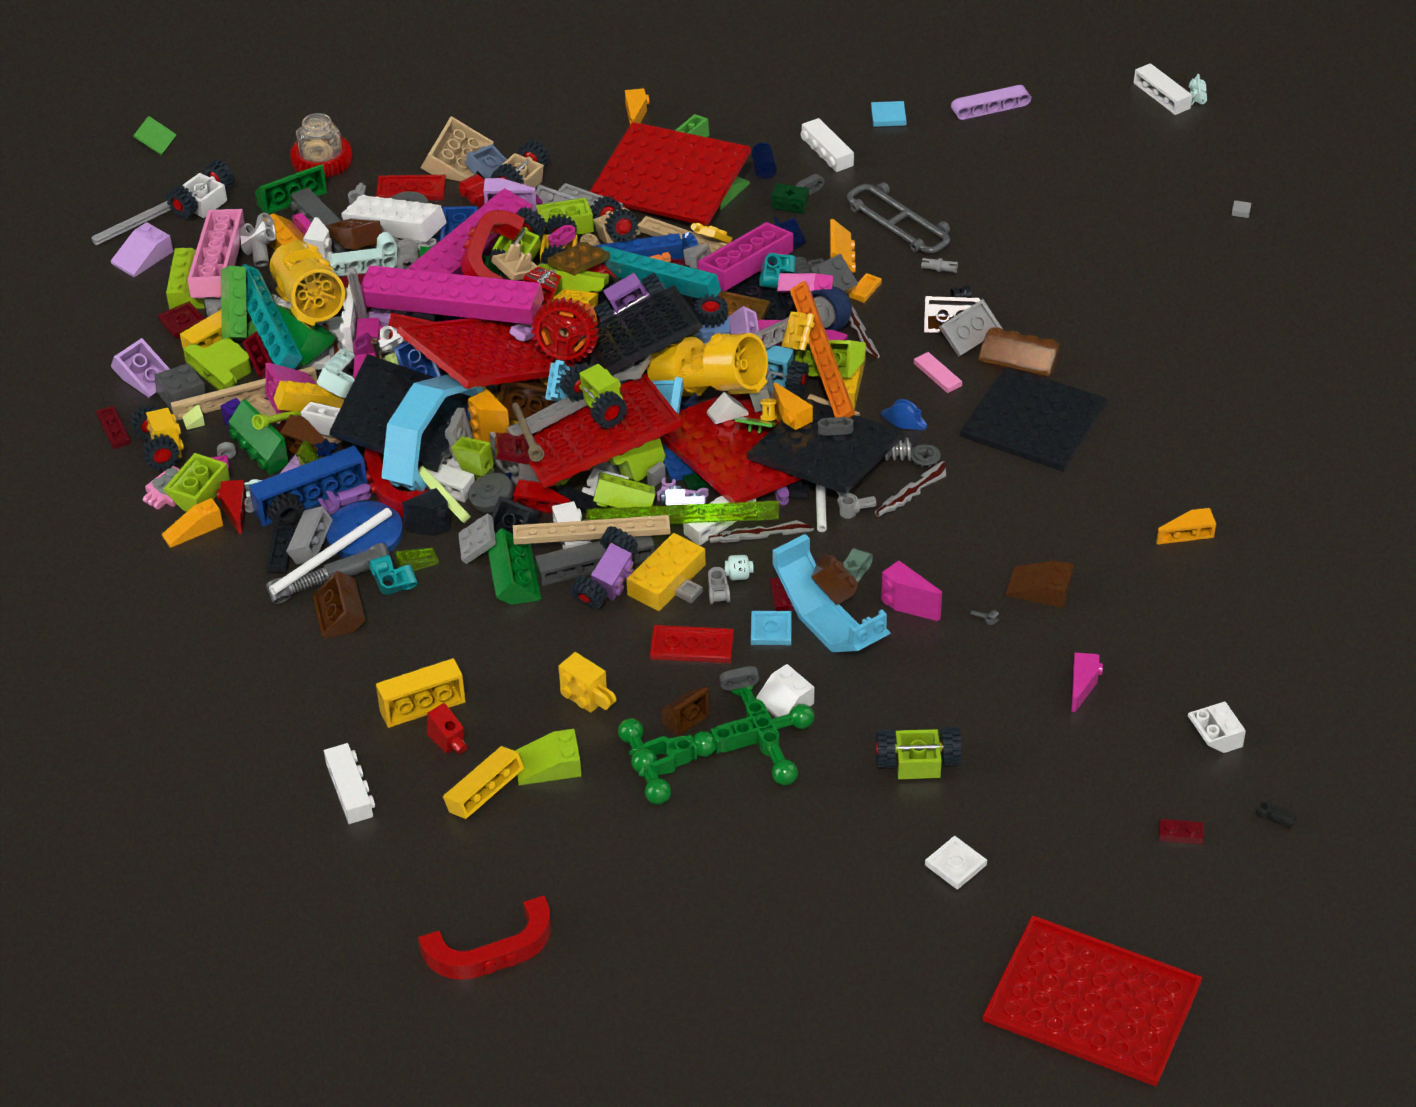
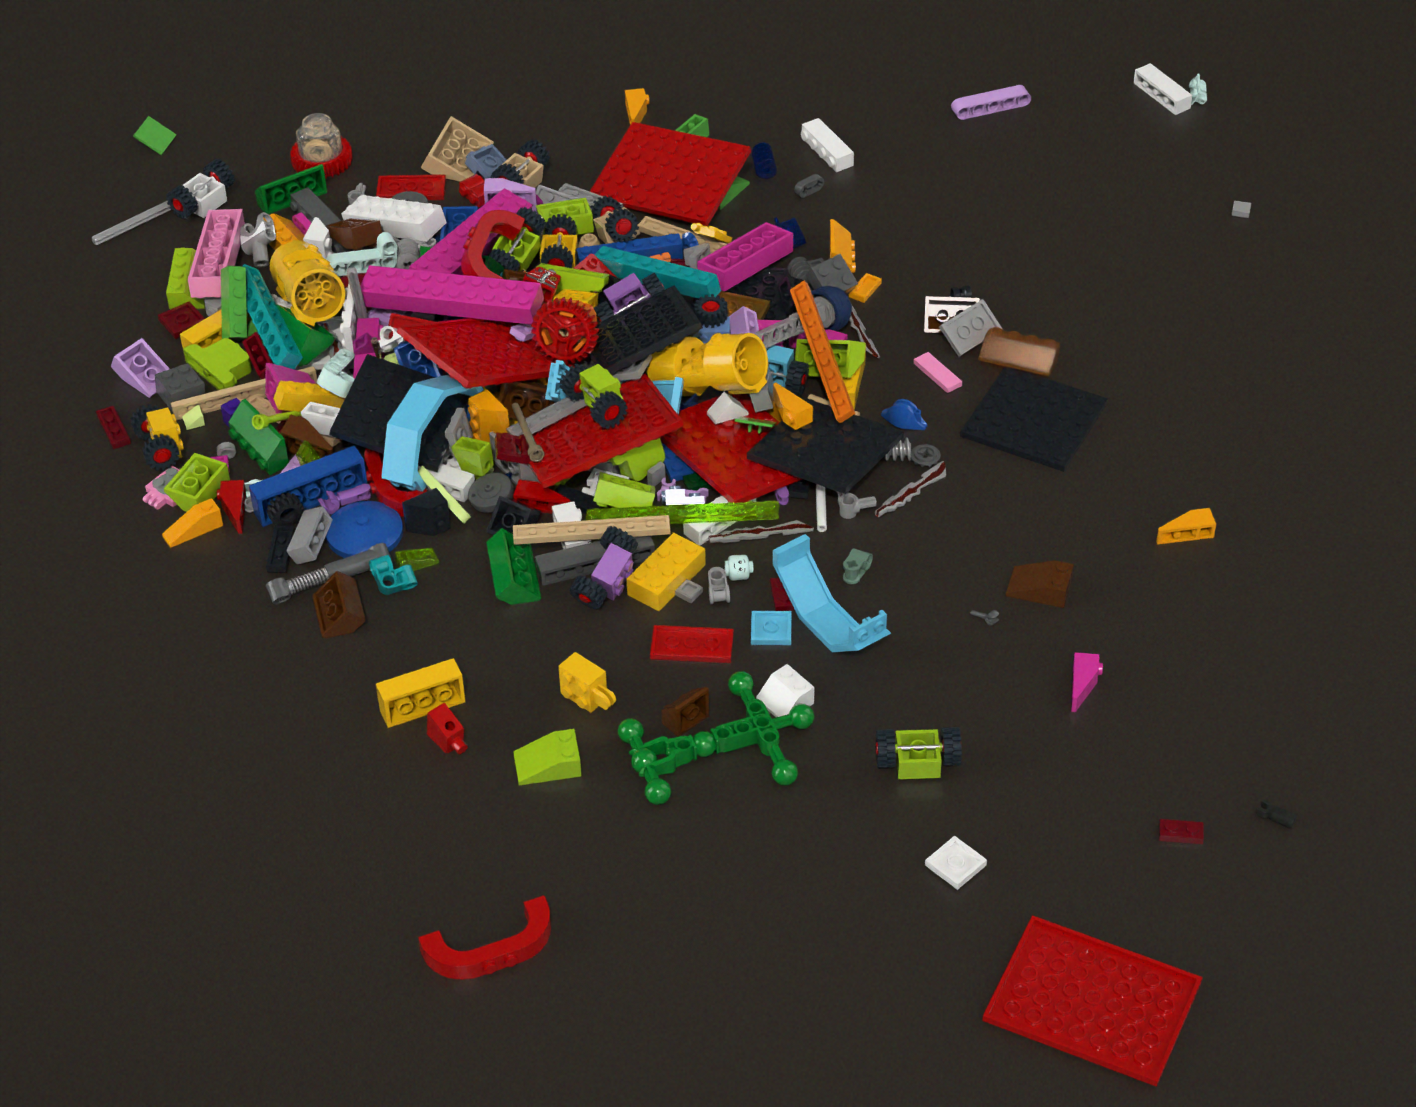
lavender slope [111,222,173,277] -> none
white piece [269,508,392,595] -> none
clear blue piece [315,438,337,457] -> none
white brick [324,743,375,824] -> none
yellow brick [443,746,524,819] -> none
light grey plate [458,513,496,564] -> none
tan plate [491,243,538,281] -> none
dark pink beam [548,225,576,248] -> none
pearl gold plate [548,242,610,275] -> none
dark grey beam [720,666,759,690] -> none
teal piece [759,253,796,289] -> none
yellow bush [760,398,777,421] -> none
dark green brick [771,183,809,214] -> none
slope [777,273,833,293] -> none
yellow plate [781,312,815,351] -> none
reddish brown slope [811,554,858,605] -> none
dark grey beam [818,417,854,436] -> none
dark grey bar [847,182,950,254] -> none
medium azure tile [871,101,906,127] -> none
dark pink slope [881,561,942,621] -> none
light grey pin [921,257,958,273] -> none
white slope [1188,702,1246,753] -> none

